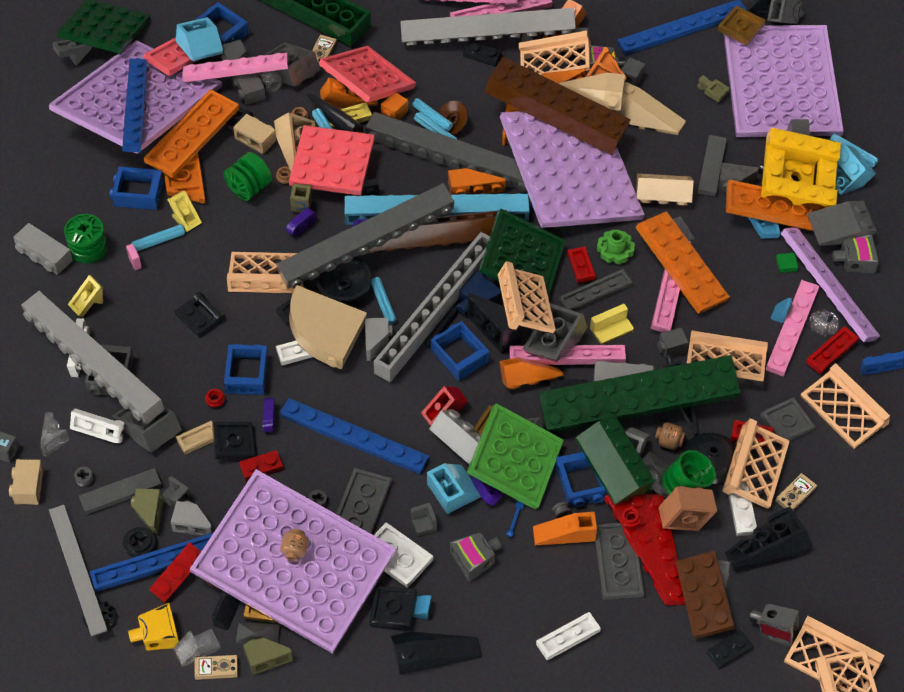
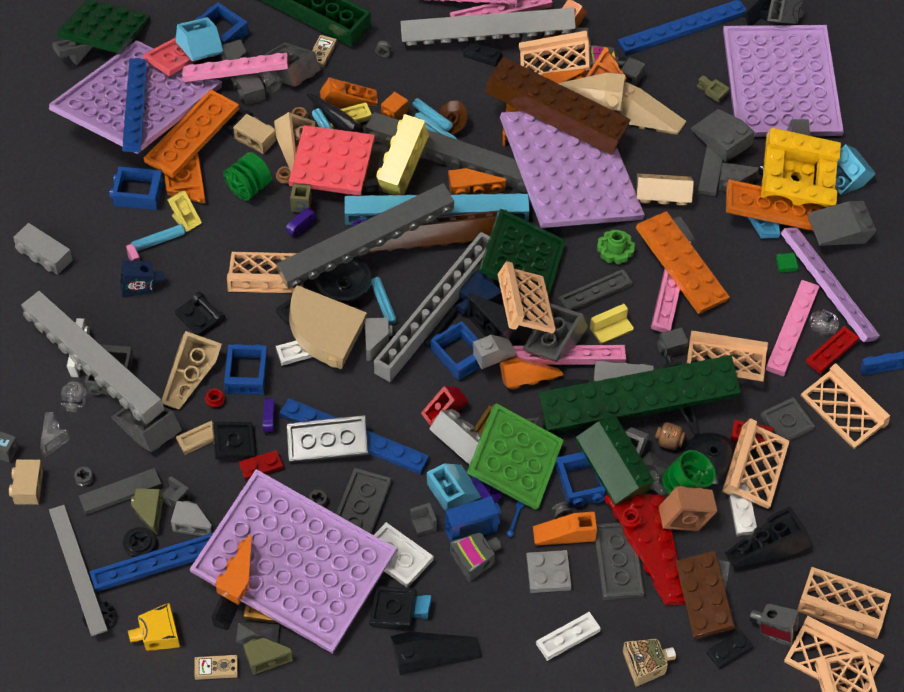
green wheel [64,214,108,264] -> none
light yellow slope [68,275,103,317] -> none
white plate [70,409,124,443] -> none
red plate [149,542,201,603] -> none
clear slope [173,629,221,667] -> none
medium nougat head [280,529,309,561] -> none
coral plate [319,46,416,103] -> none
red plate [567,247,596,284] -> none
pearl gold plate [717,5,766,46] -> none
dark azure slope [771,298,792,323] -> none
tan tile [775,473,817,511] -> none
medium azure axle [830,134,878,167] -> none
dark grey torso [832,234,879,273] -> none
none -> clear head [60,382,87,412]
none -> dark blue torso [120,260,164,297]
none -> tan wedge [161,331,222,410]
none -> orange slope [215,535,252,605]
none -> tile [287,415,368,463]
none -> dark grey bush [375,41,392,58]
none -> light yellow brick [376,114,429,196]
none -> blue window [445,496,501,542]
none -> light grey slope [473,335,517,369]
none -> light grey plate [526,550,571,593]
none -> torso [623,639,676,687]
none -> dark grey slope [691,109,754,163]
none -> light nougat fence [797,567,891,639]

